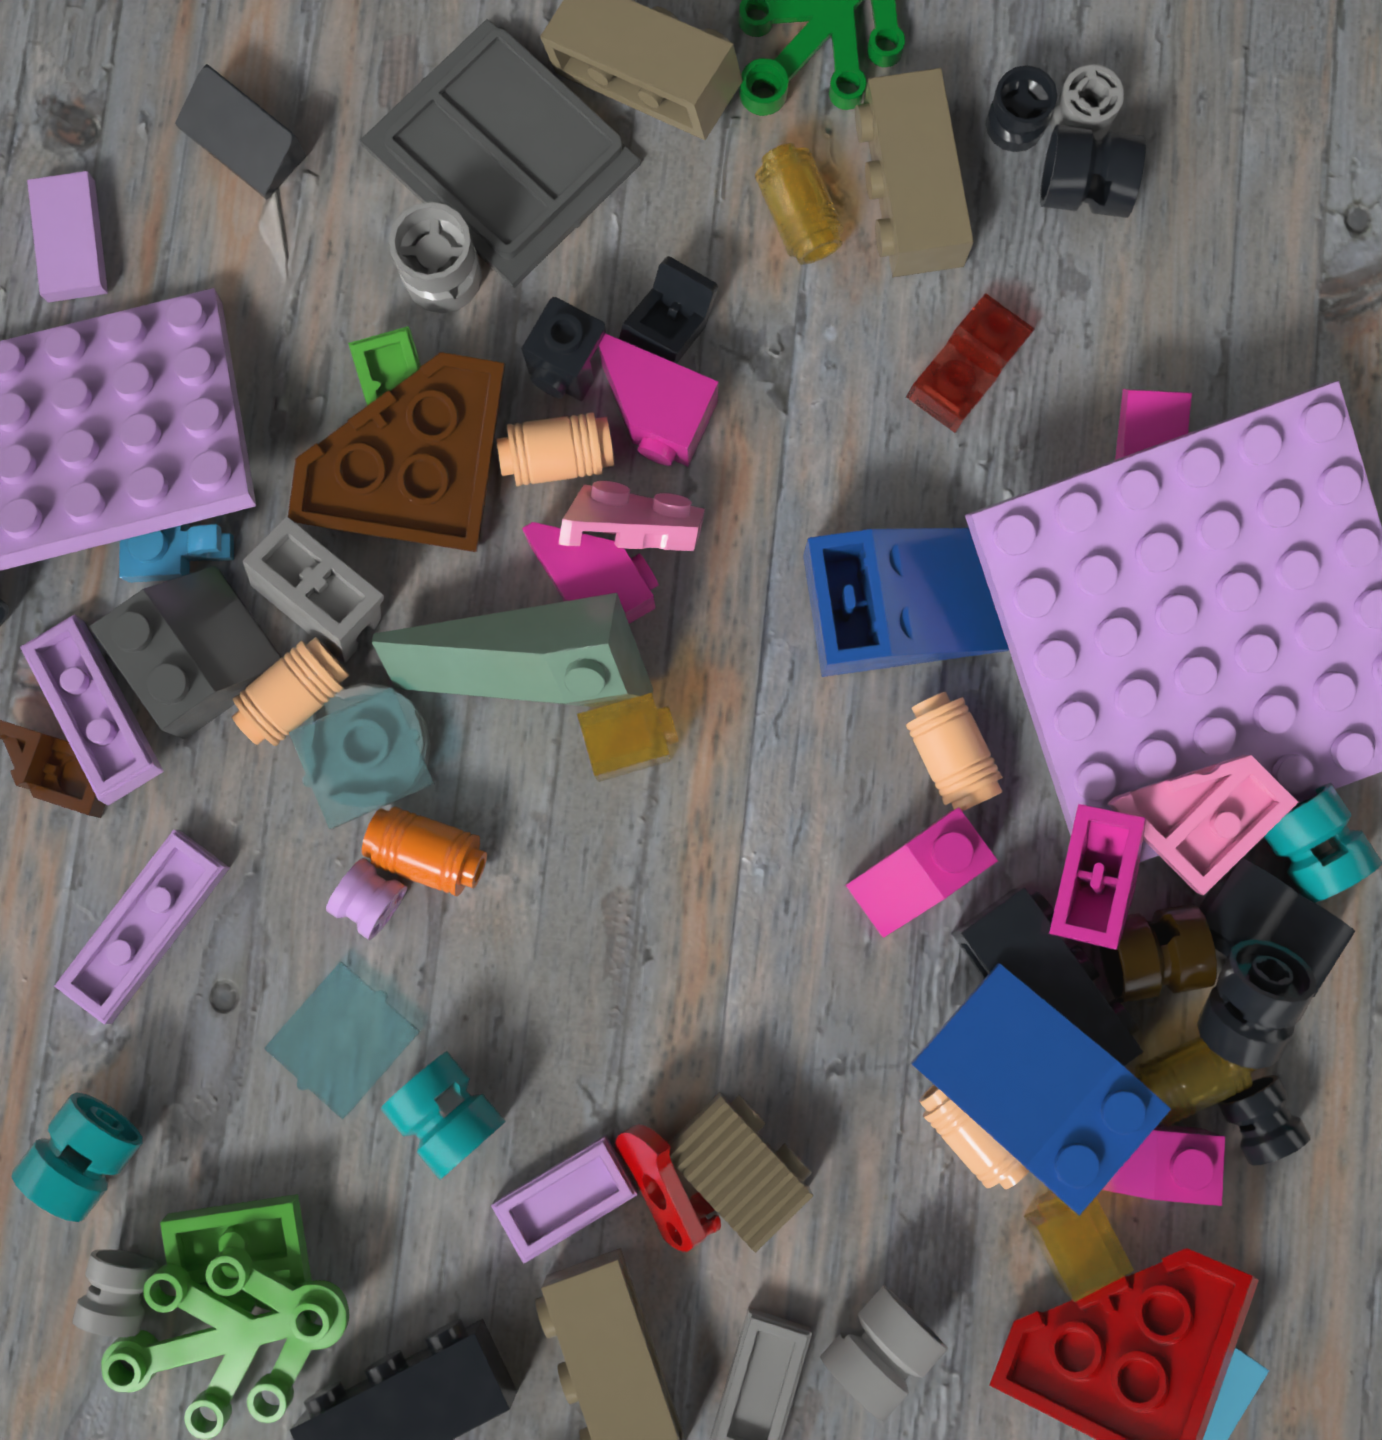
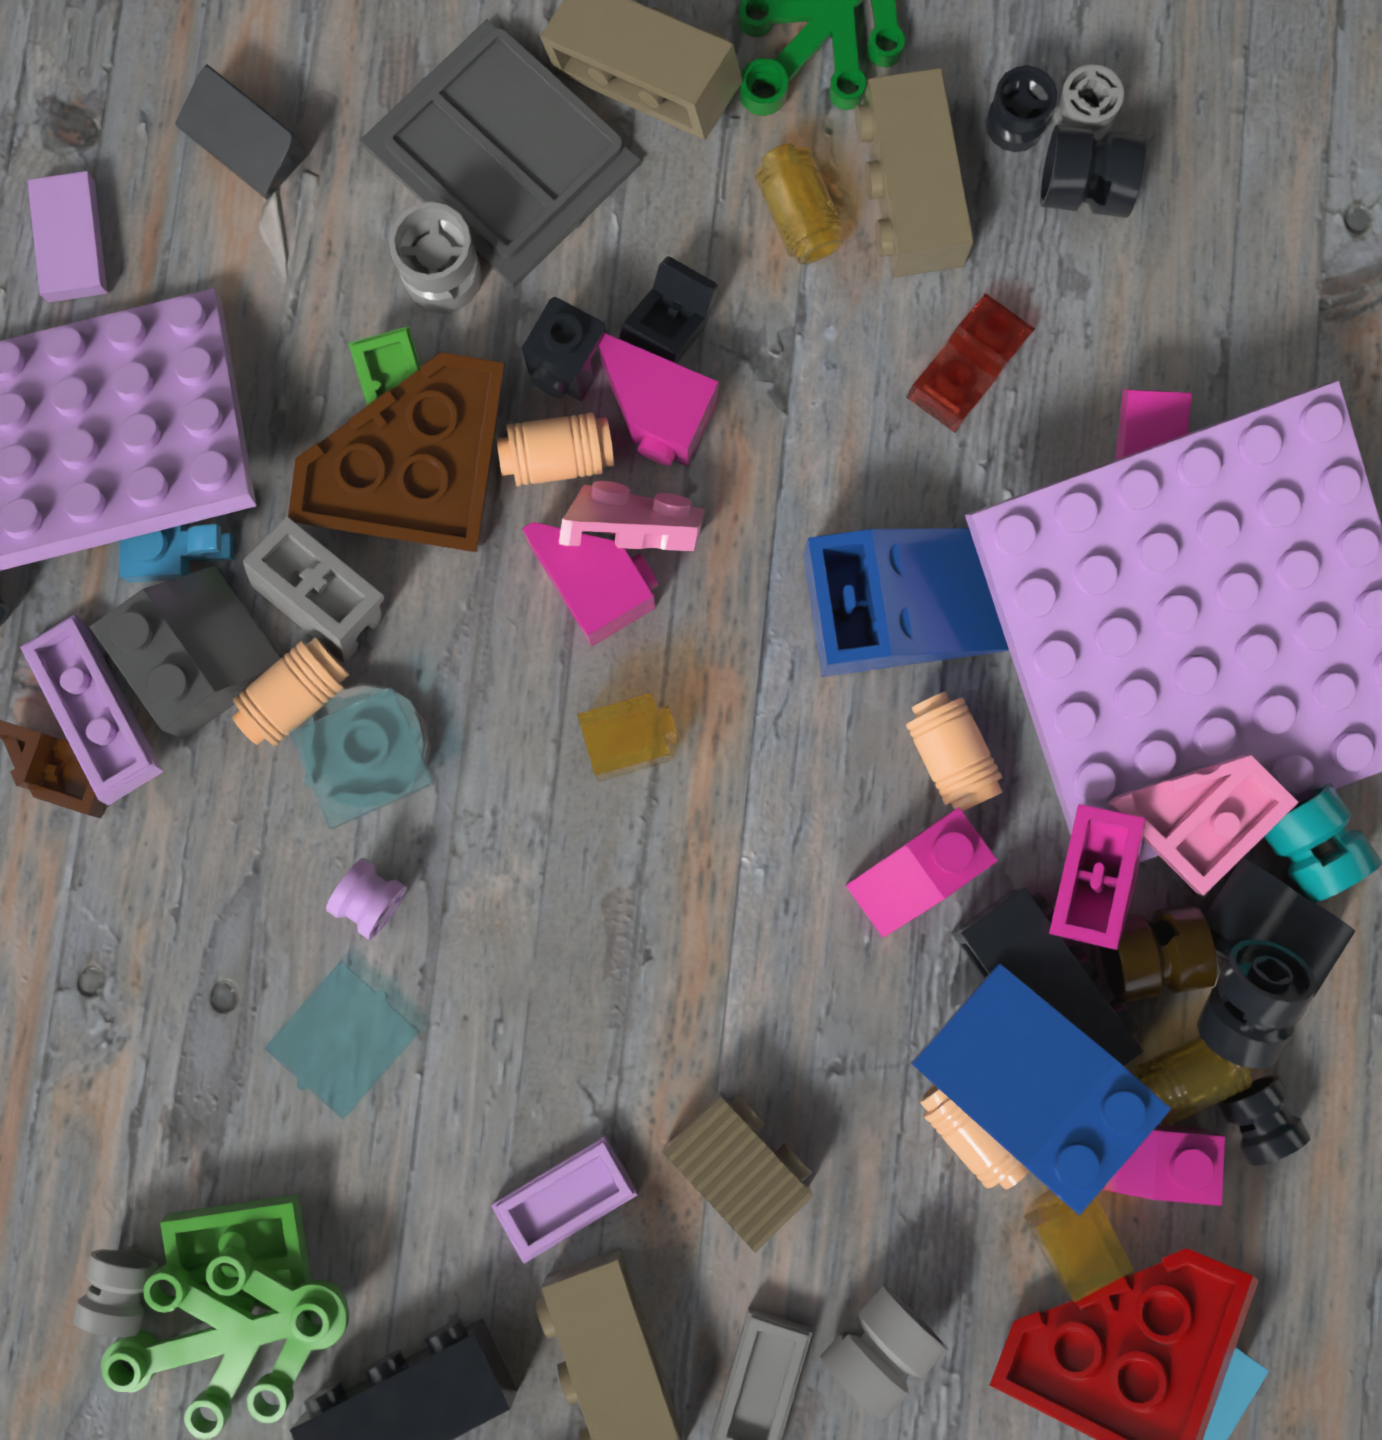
teal wheel [11,1092,143,1222] -> none
lavender tile [54,829,230,1025] -> none
orange head [362,806,487,896] -> none
sand green wedge [371,593,653,707] -> none
teal wheel [380,1051,506,1180] -> none
red piece [615,1124,721,1252] -> none

